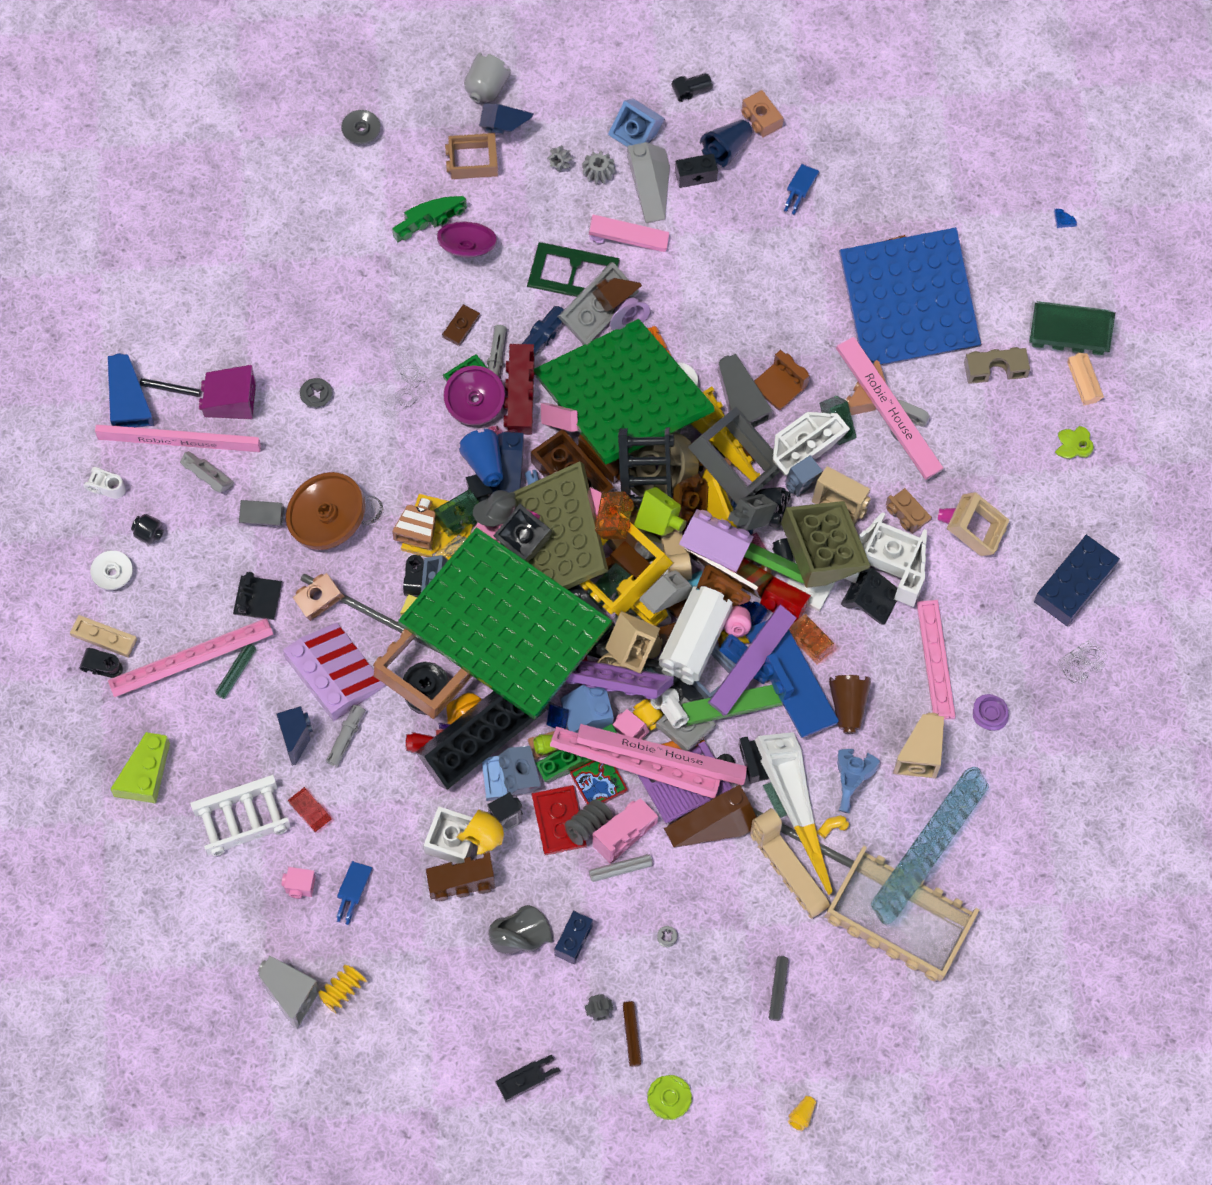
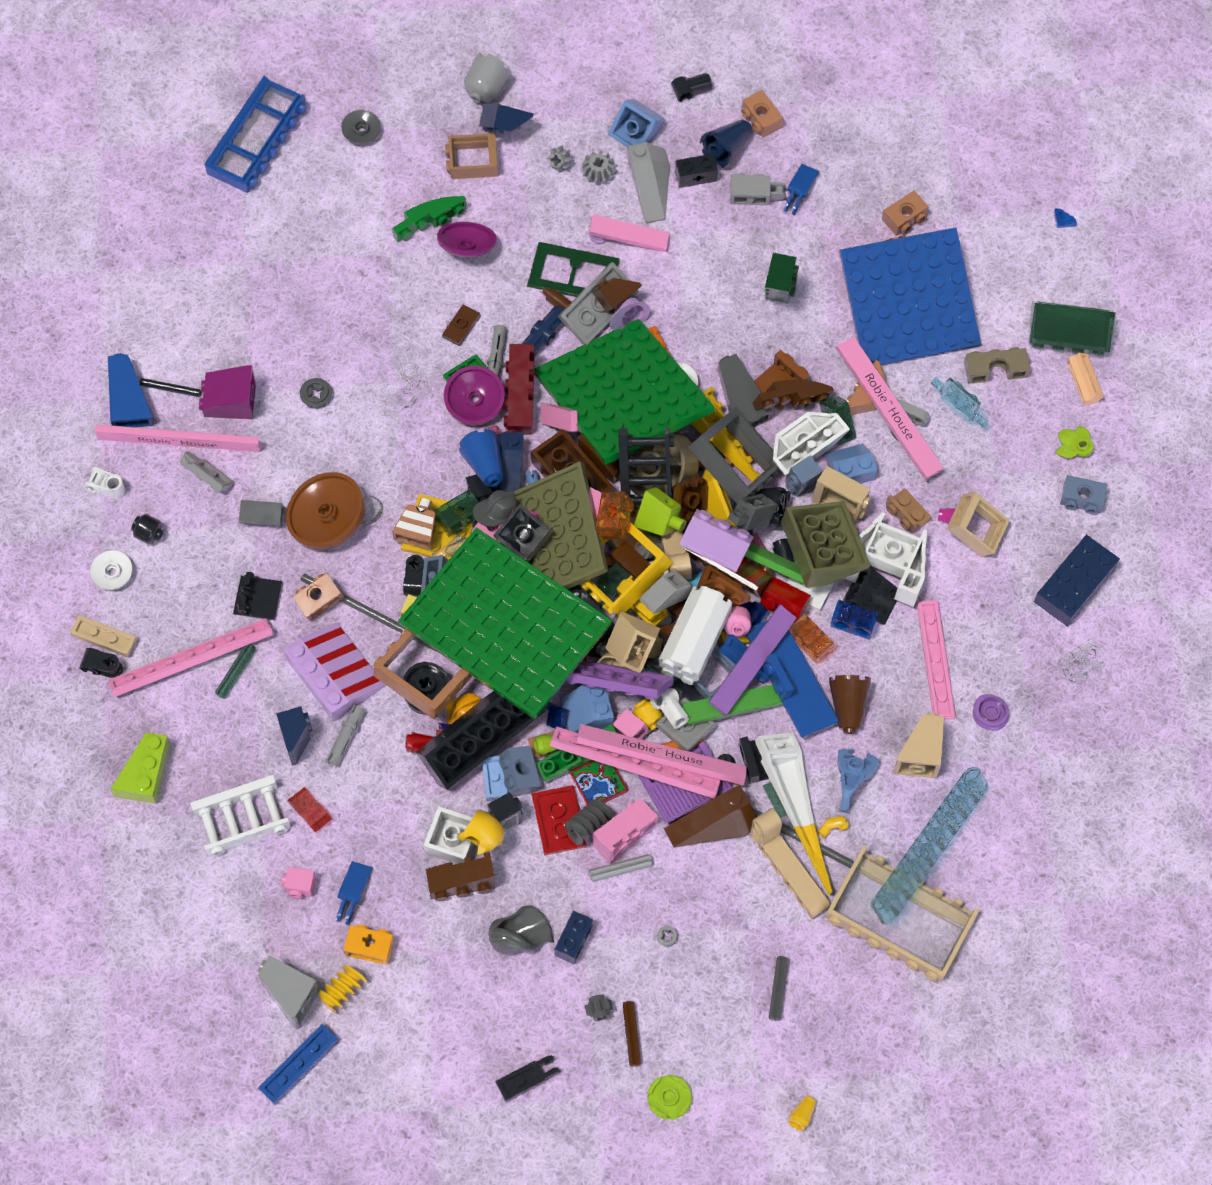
none -> blue window [204,75,307,193]
none -> blue plate [258,1024,339,1105]
none -> light orange brick [343,924,394,965]
none -> reddish brown cylinder [542,287,572,309]
none -> light grey brick [730,173,786,205]
none -> reddish brown slope [752,379,834,410]
none -> dark green wedge [765,252,799,304]
none -> medium blue slope [824,443,878,484]
none -> clear blue brick [830,599,878,640]
none -> nougat brick [882,190,929,236]
none -> clear light blue plate [931,377,988,427]
none -> sand blue brick [1060,475,1108,514]

